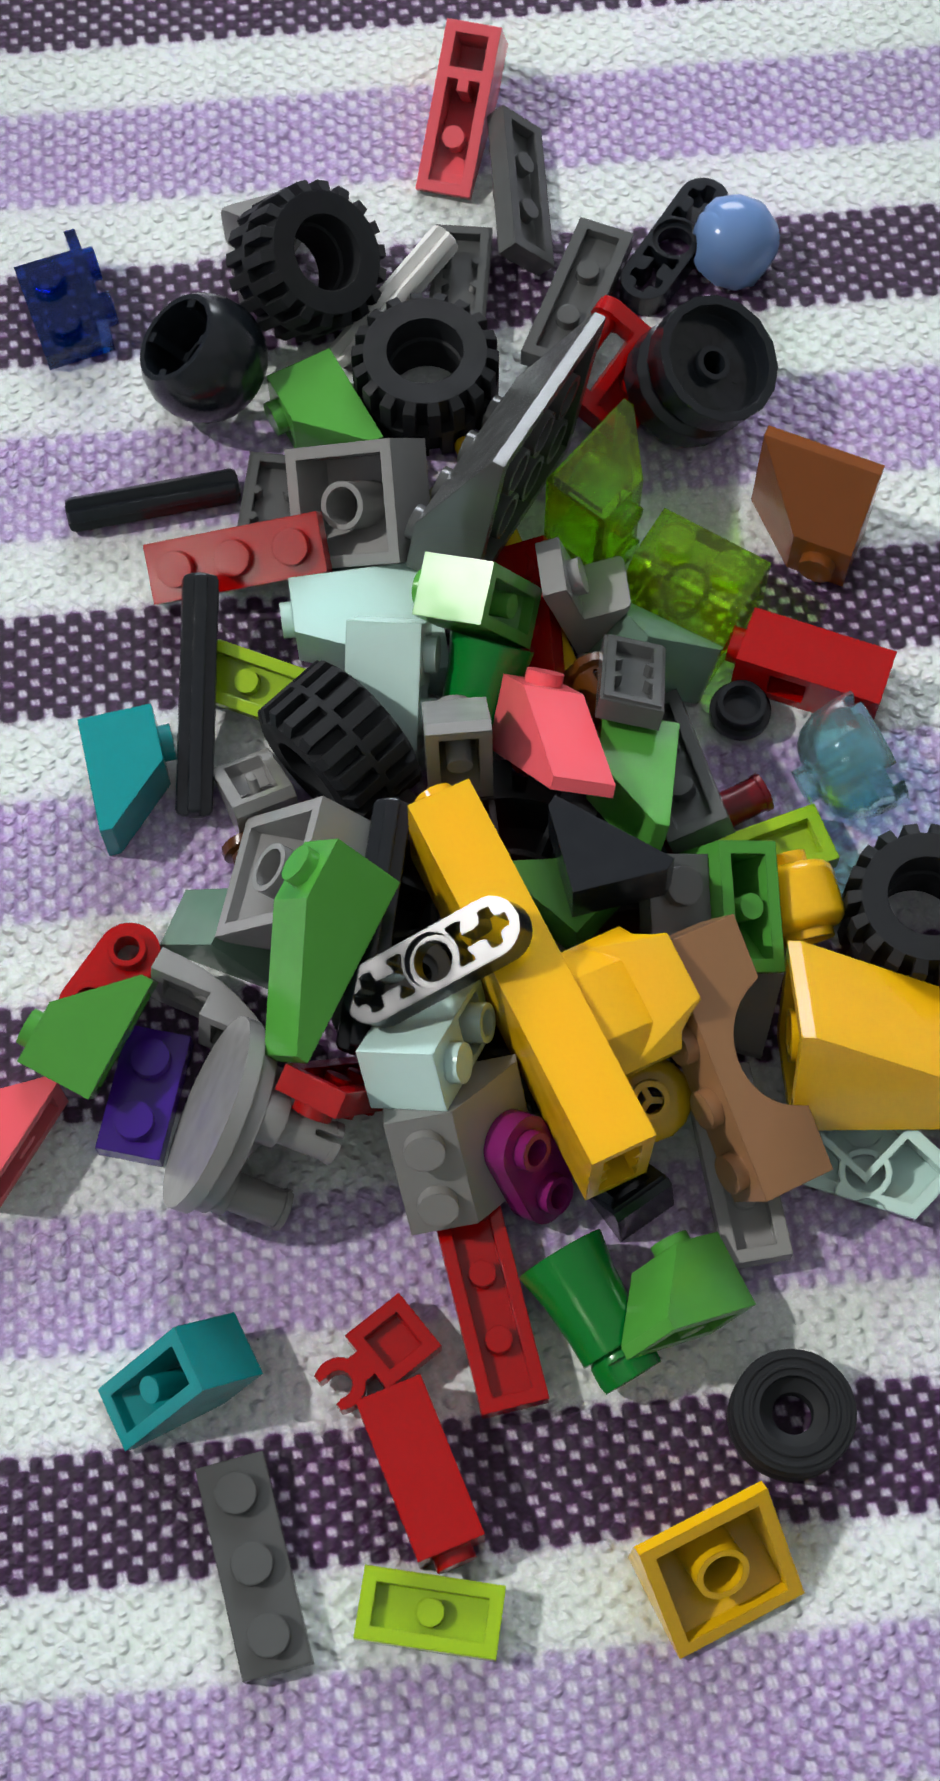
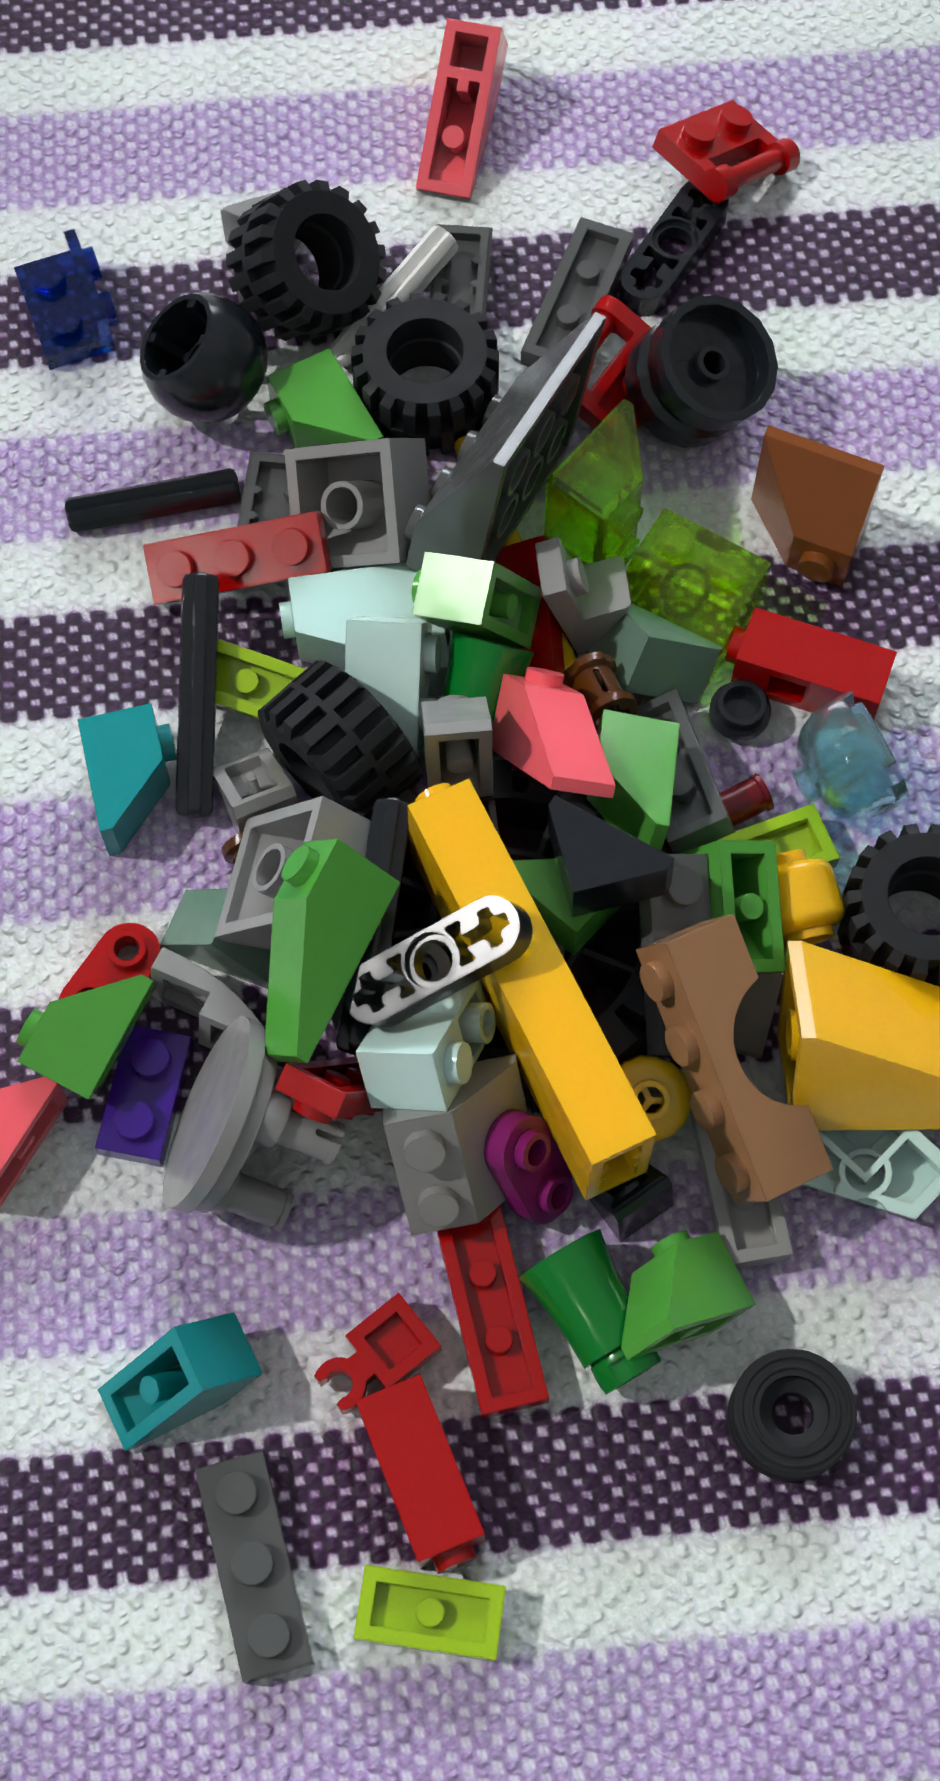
dark grey plate [487,105,554,276] -> none
yellow slope [561,926,701,1077] -> none
dark grey plate [595,634,666,731] -> none
yellow slope [628,1481,805,1659] -> none
medium blue hair [693,194,780,291] -> none
none -> red plate [652,100,801,203]

